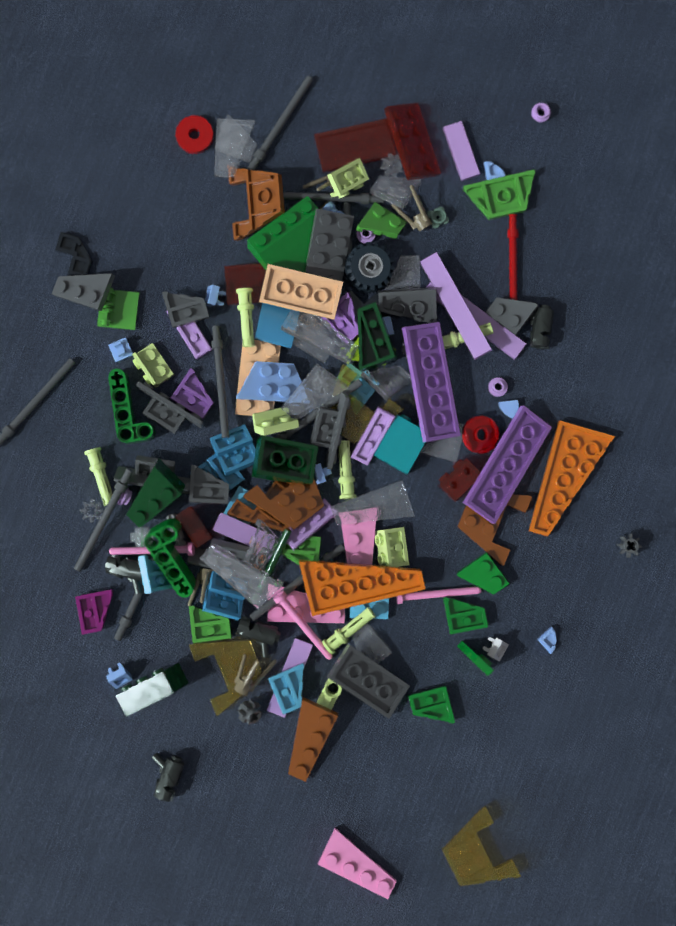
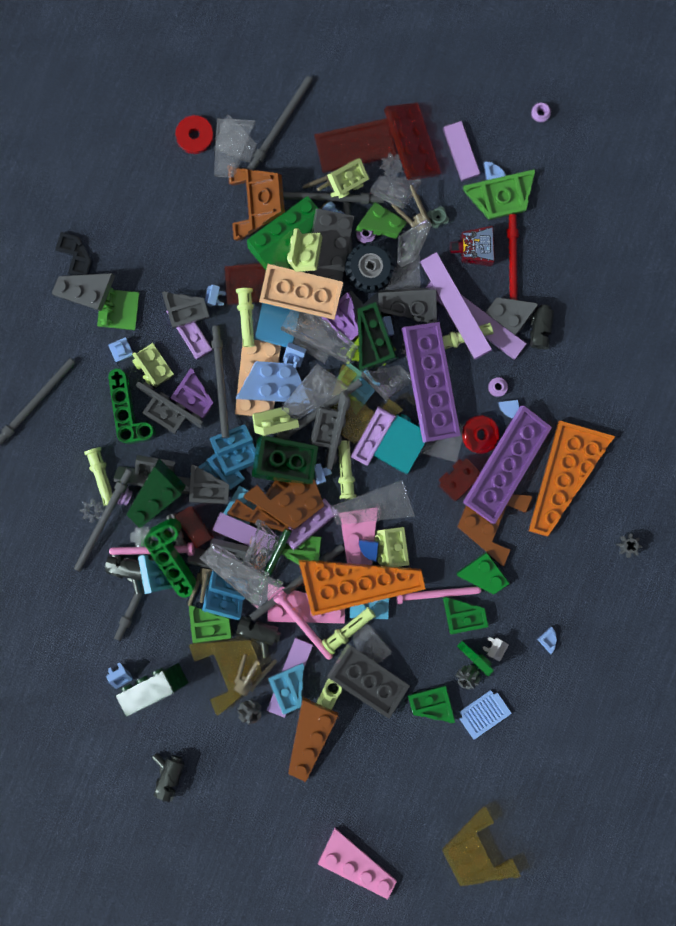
magenta wing [75,589,113,635] -> none
none -> light blue tile [282,342,307,368]
none -> yellowish green bracket [287,228,323,272]
none -> blue tile [359,539,379,562]
none -> clear wing [397,219,432,267]
none -> torso [450,226,494,266]
none -> dark grey gear [456,665,481,689]
none -> light blue window [459,690,512,740]

